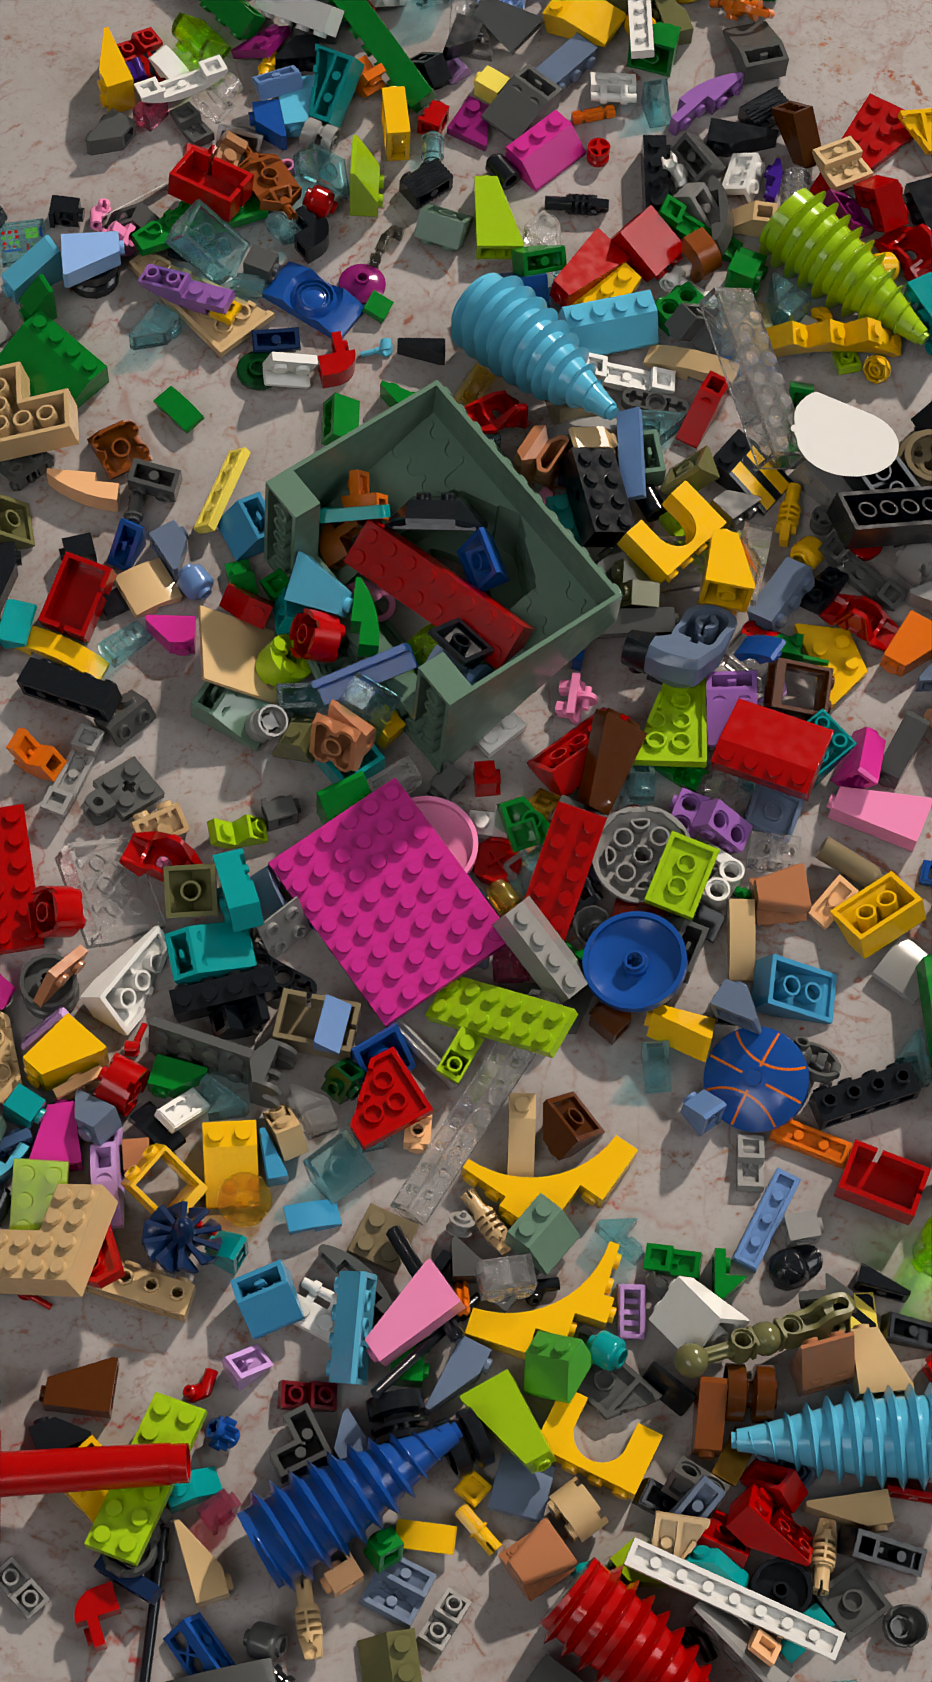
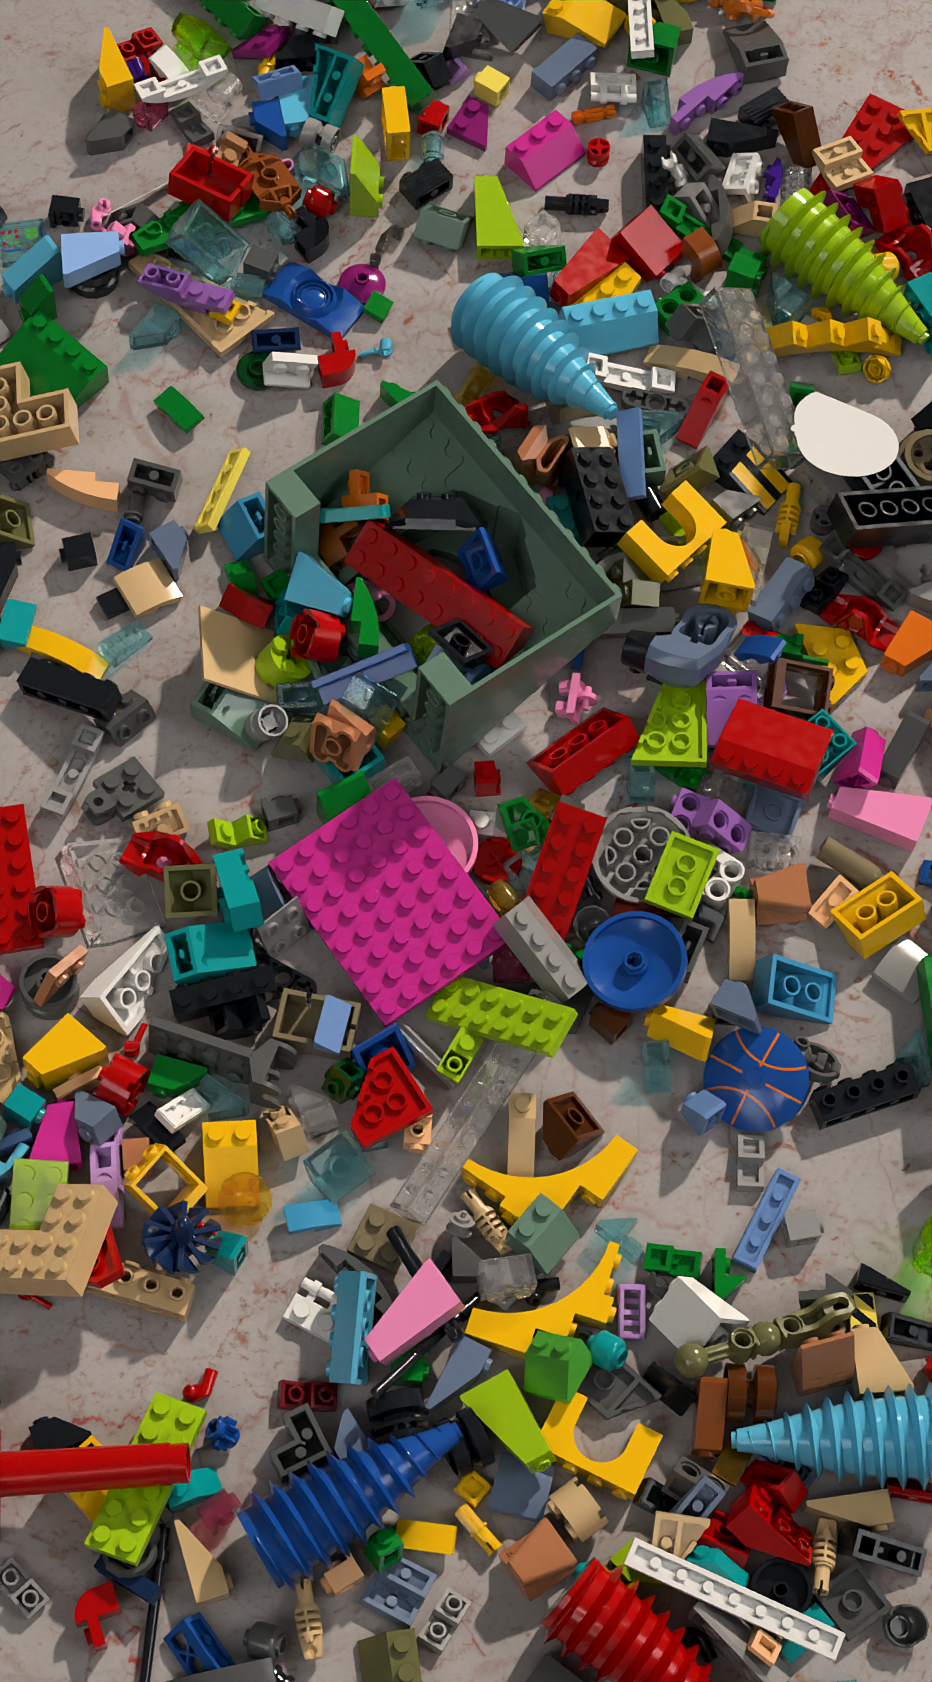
orange brick [6,728,67,782] -> none
lavender slope [21,1006,74,1051] -> none
red piece [38,551,117,643] -> none
reddish brown slope [39,1357,120,1419] -> none
dark orange slope [87,420,153,480] -> none
dark pink slope [145,615,196,656] -> none
medium blue head [177,564,214,600] -> none
lavender slope [222,1344,274,1391] -> none
dark azure slope [230,1259,305,1340] -> none
dark azure slope [258,1127,288,1187] -> none
black slope [397,338,445,365] -> none
orange axle [454,1281,470,1317] -> none
dark grey slope [481,64,563,141] -> none
black brick [485,154,520,190] -> none
reddish brown slope [577,708,648,816] -> none
black piece [766,1245,823,1291] -> none
orange tile [768,1119,853,1169] -> none
red piece [833,1139,931,1226] -> none

